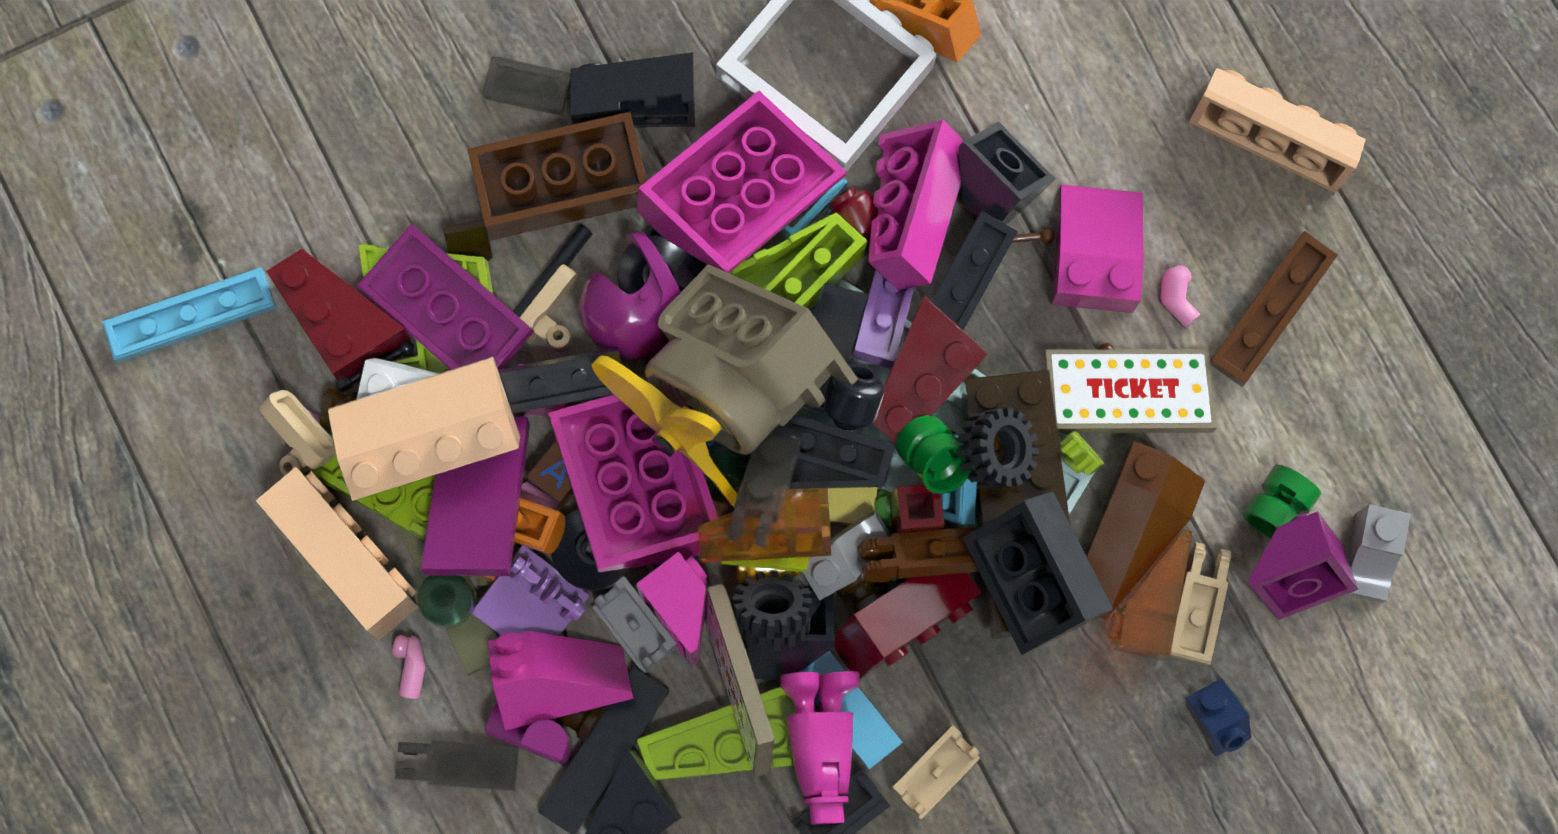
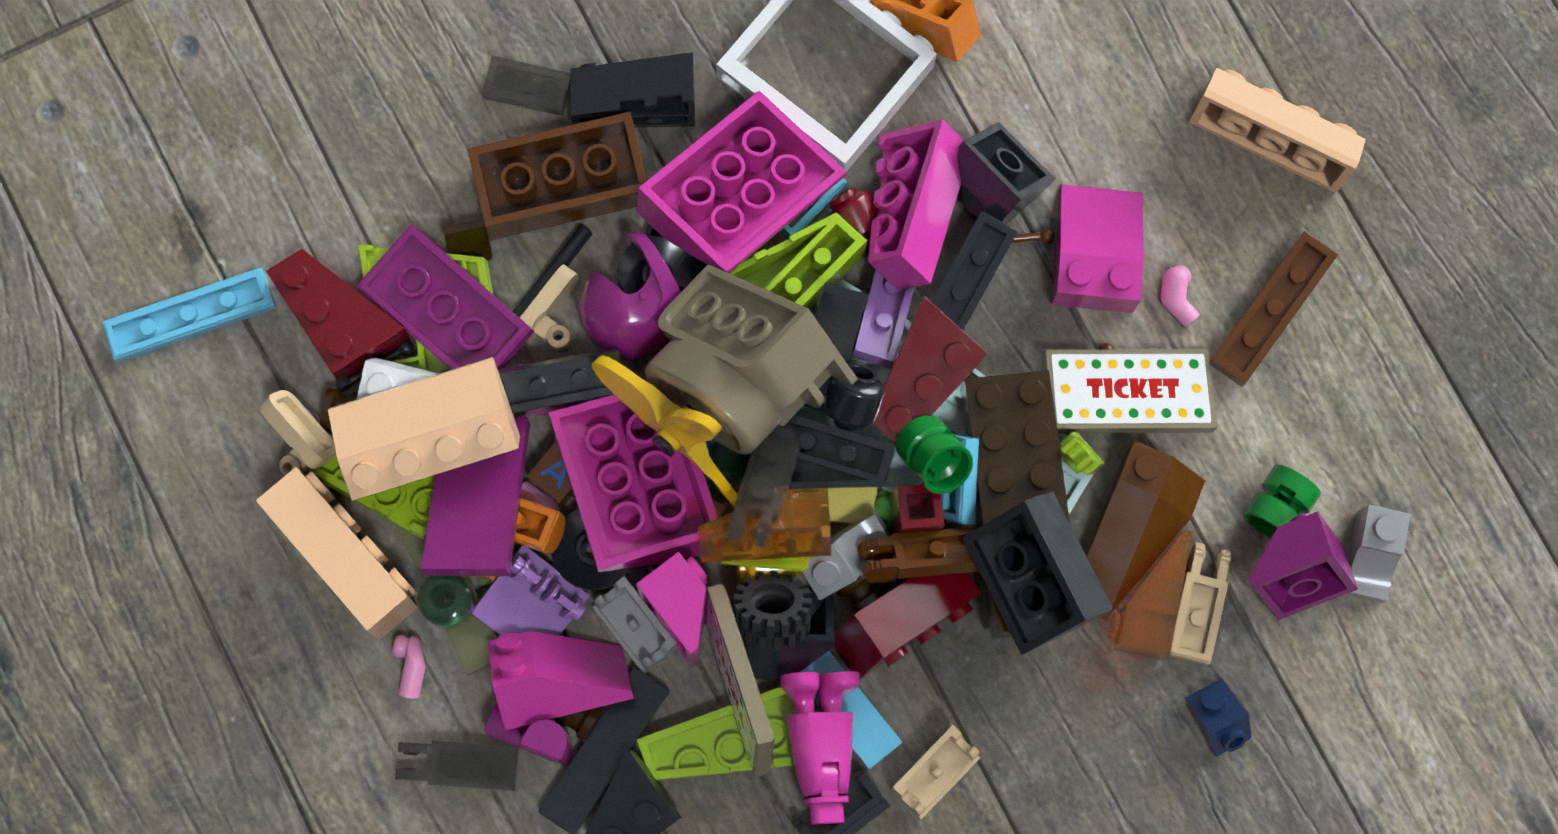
black tyre [957,408,1039,489] -> none

